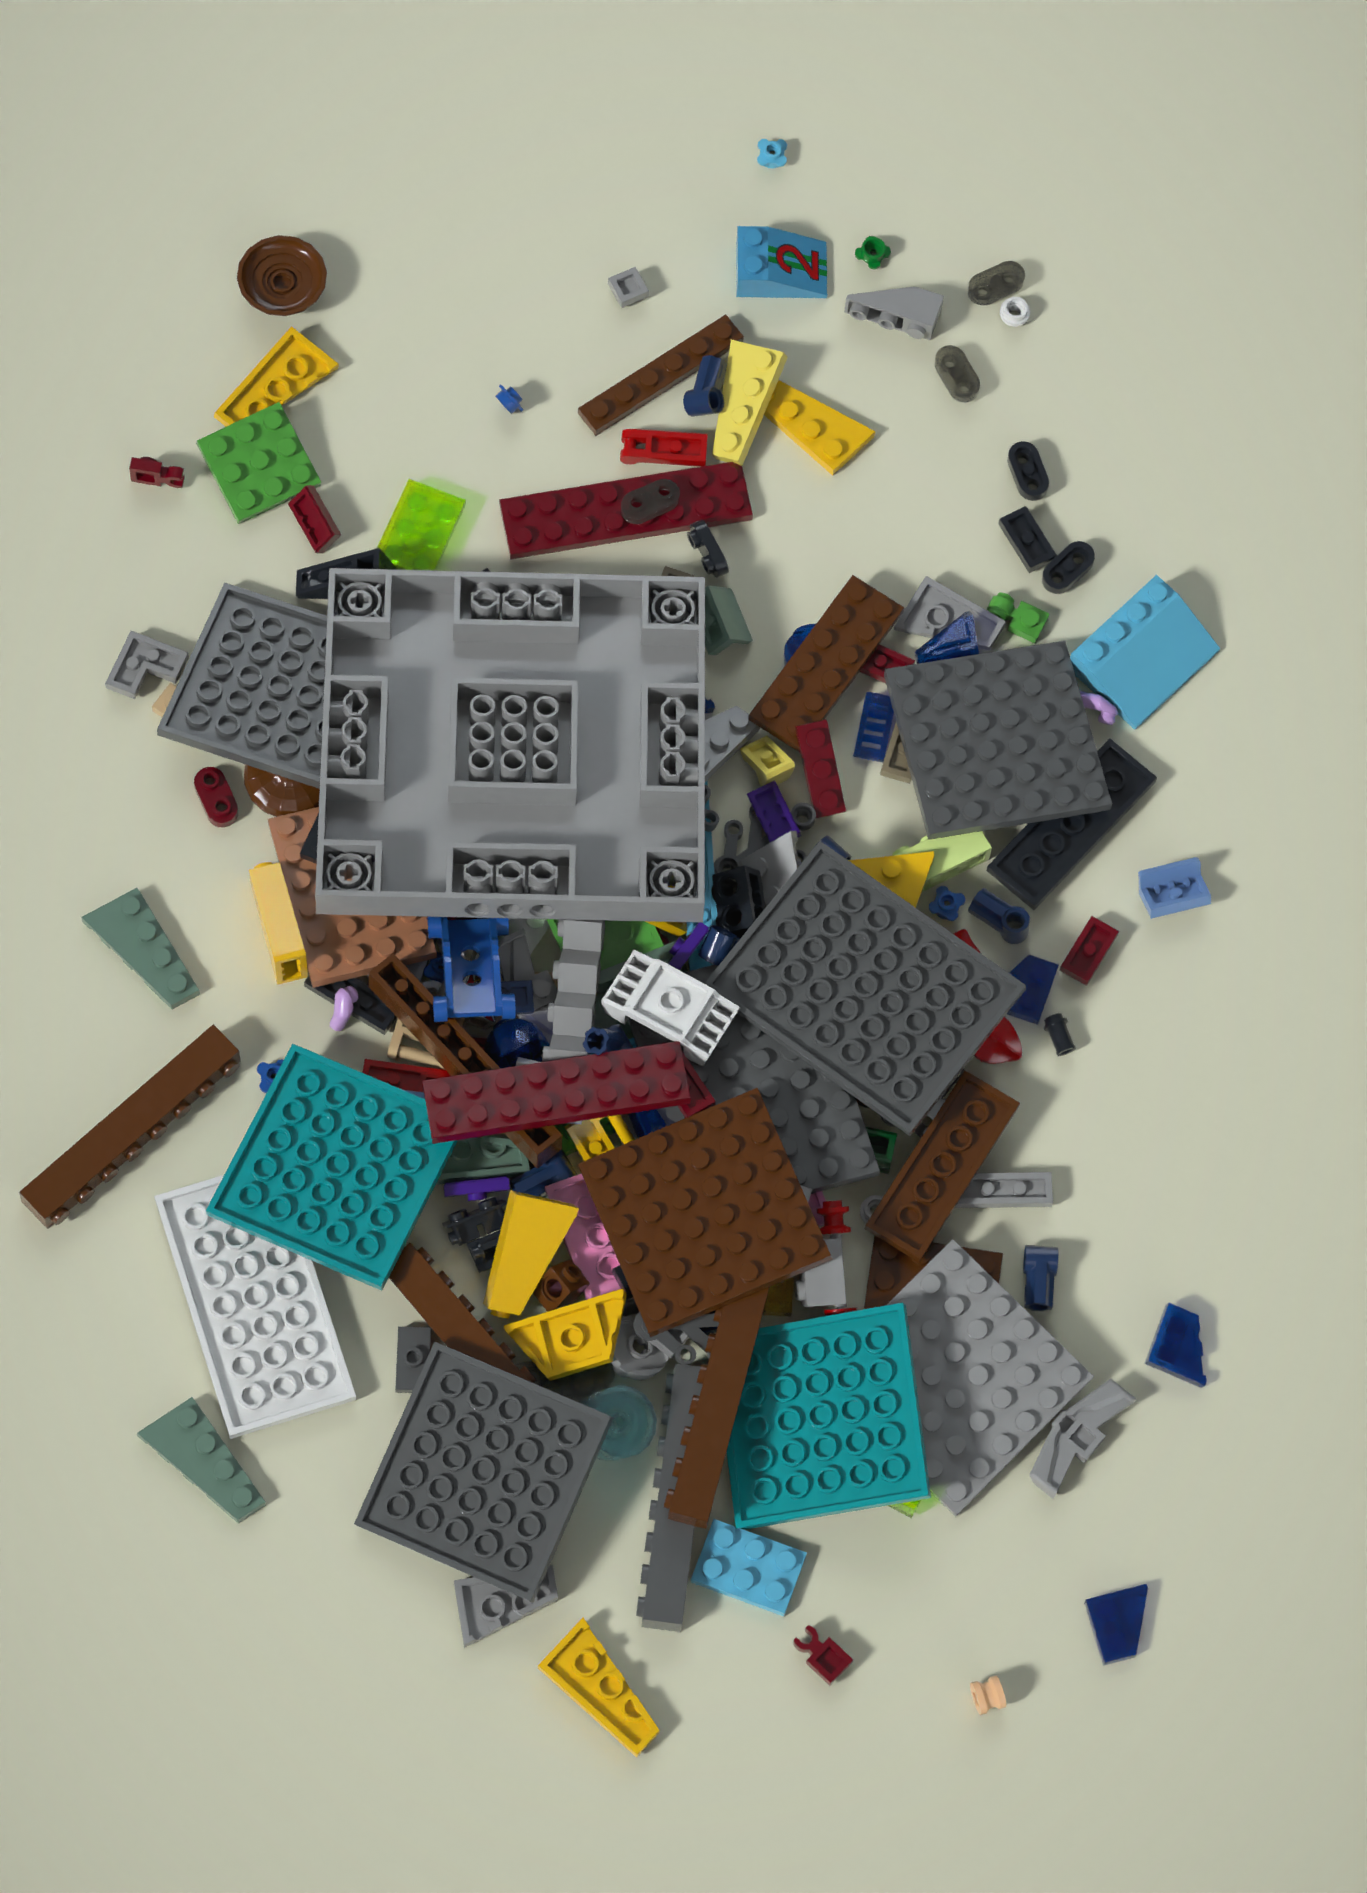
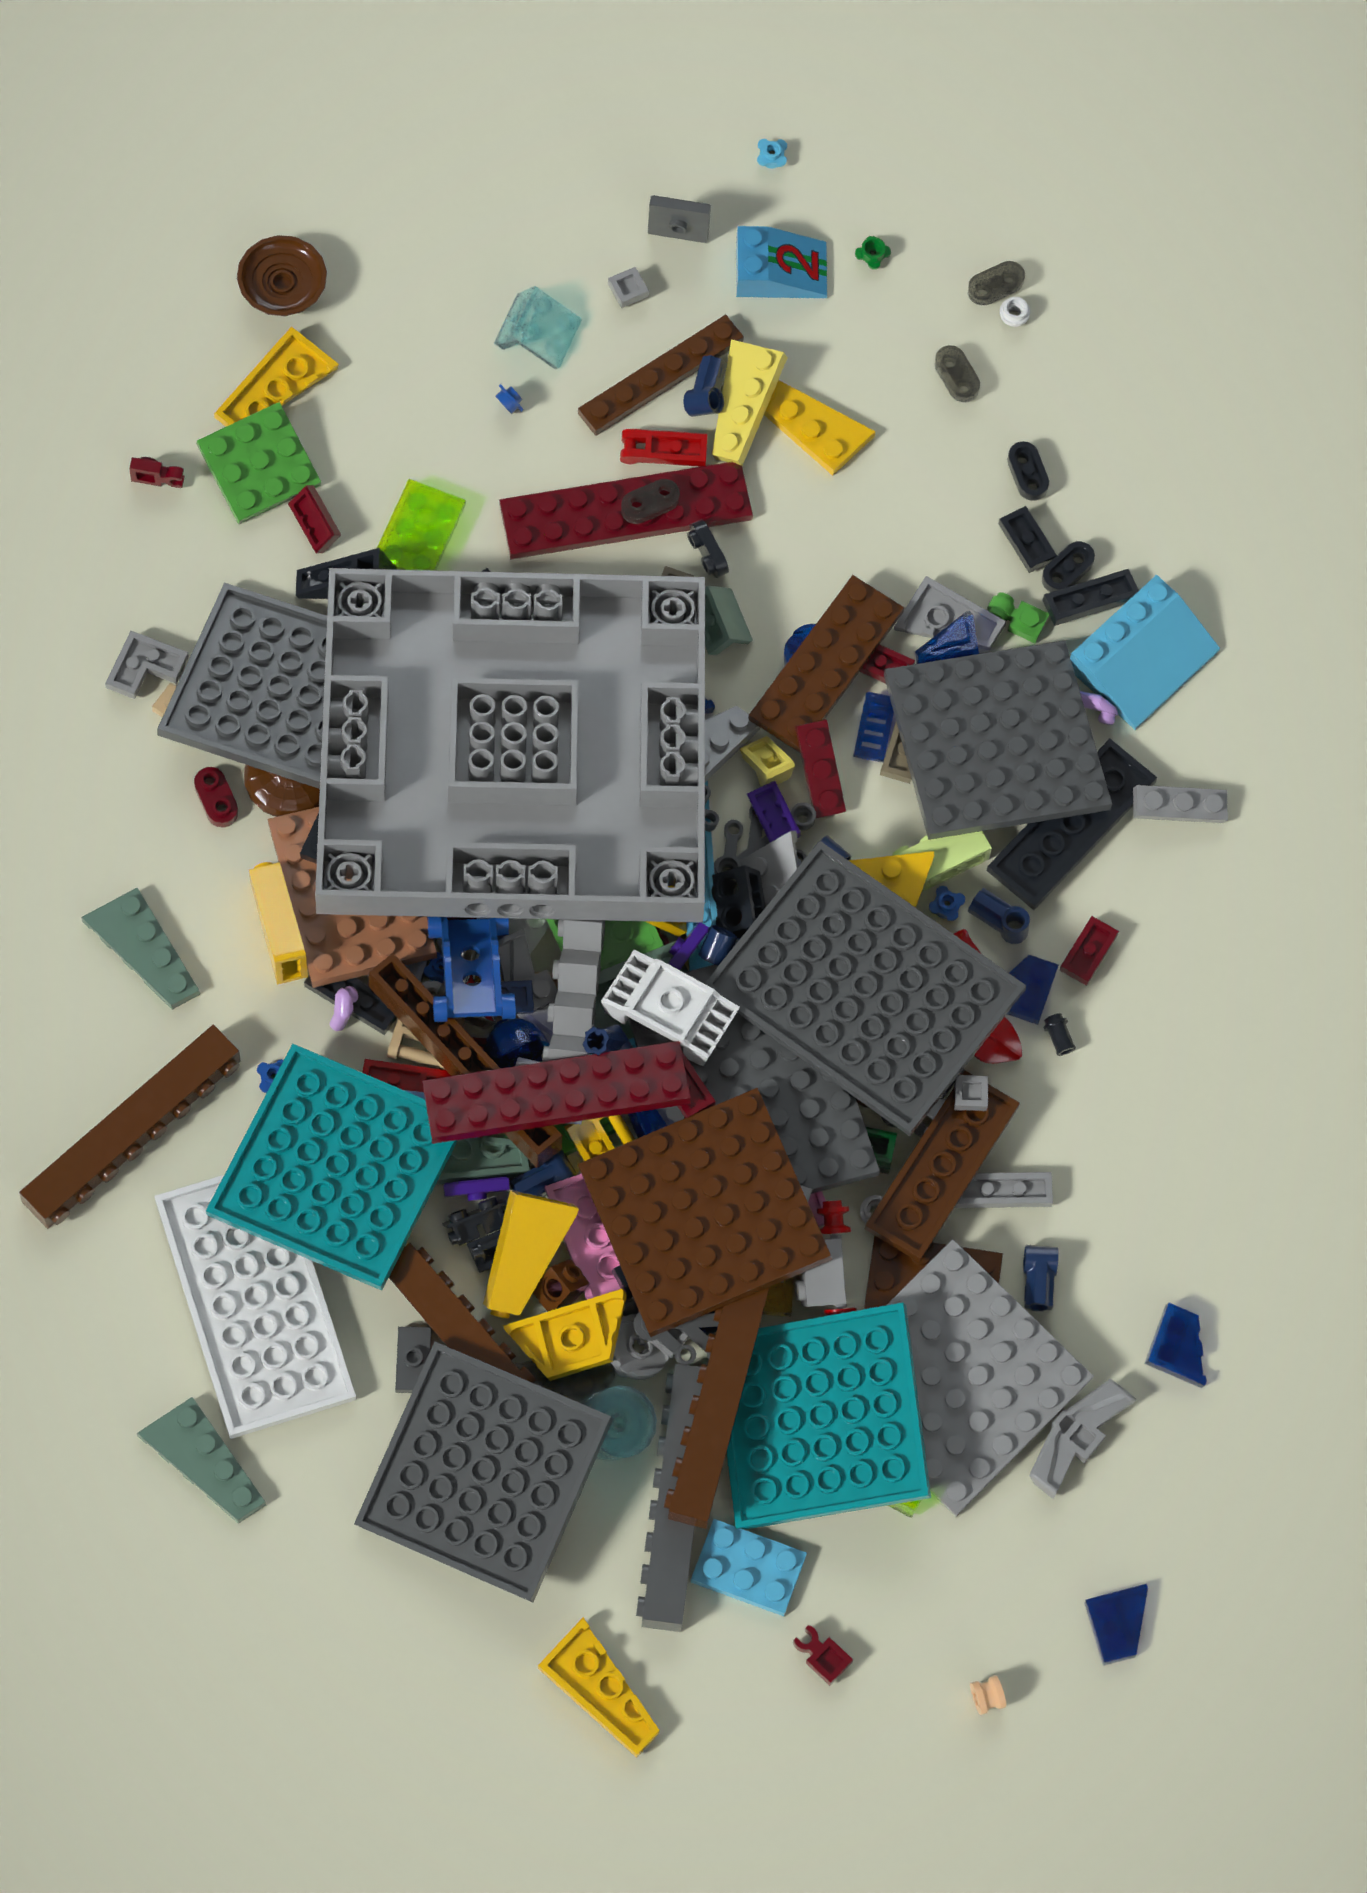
light grey wing [454,1565,558,1648] -> none
light grey slope [844,287,944,340] -> none
medium blue bracket [1138,857,1211,919] -> none
none -> clear light blue bracket [494,286,582,369]
none -> dark grey plate [648,195,711,243]
none -> light grey plate [954,1075,988,1111]
none -> black plate [1042,569,1139,626]
none -> light grey plate [1133,785,1228,823]

